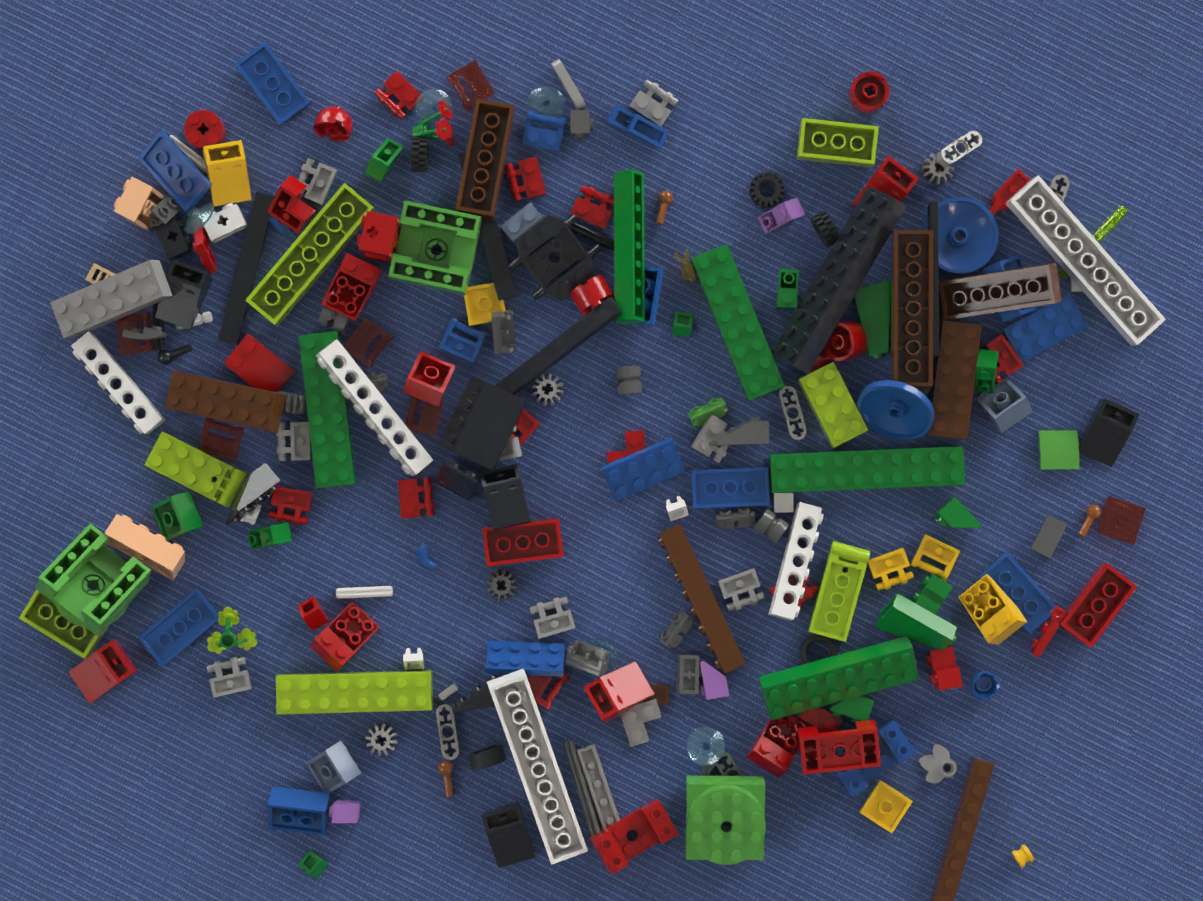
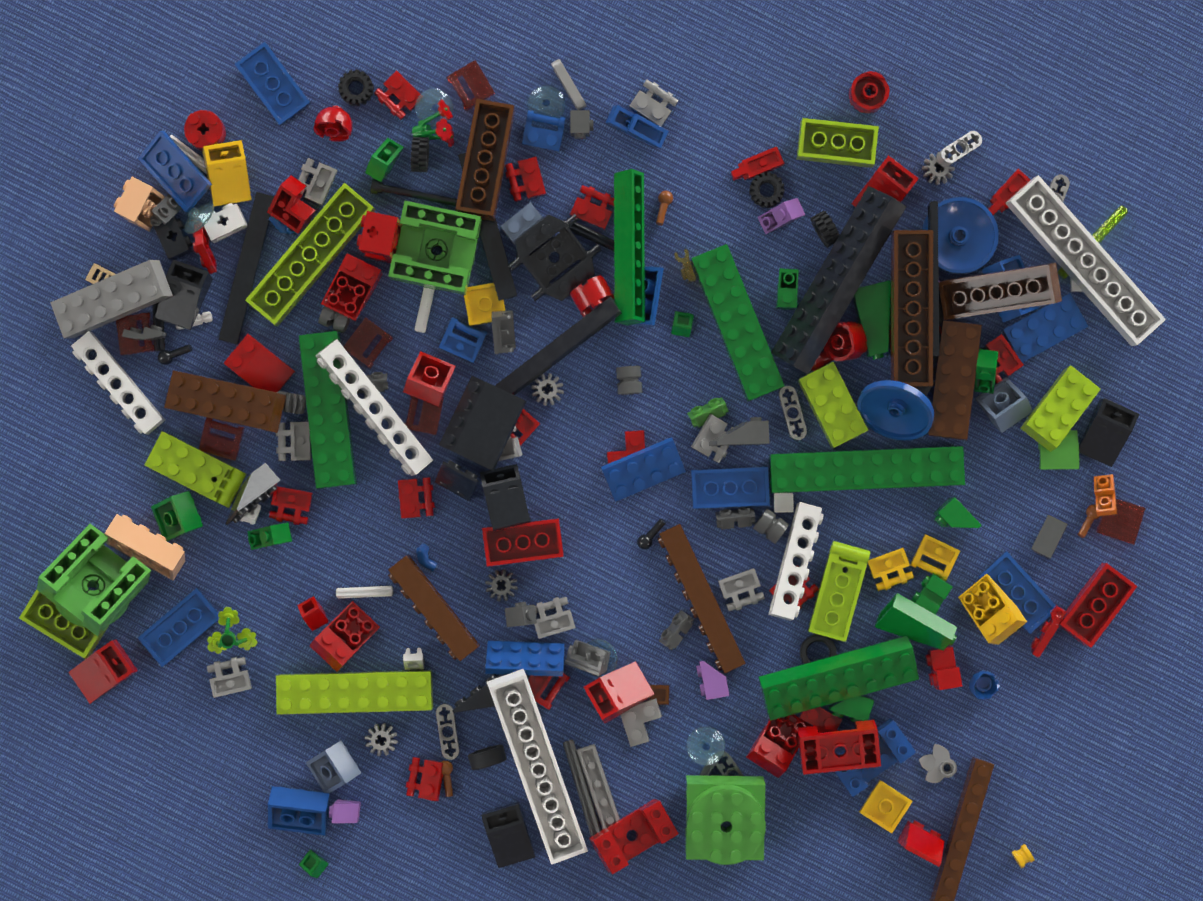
light grey tile [438,683,458,700] -> none
white tile [666,496,689,521] -> none
dark grey hinge [676,654,699,694] -> none
none -> black tyre [338,69,374,106]
none -> black piece [370,179,457,206]
none -> reddish brown brick [388,555,480,661]
none -> red plate [406,757,444,801]
none -> white axle [415,288,435,333]
none -> dark grey brick [505,602,537,627]
none -> black bar [637,518,666,550]
none -> red hinge [731,147,785,181]
none -> red slope [897,820,945,867]
none -> lime brick [1020,365,1101,452]
none -> orange slope [1094,474,1117,516]

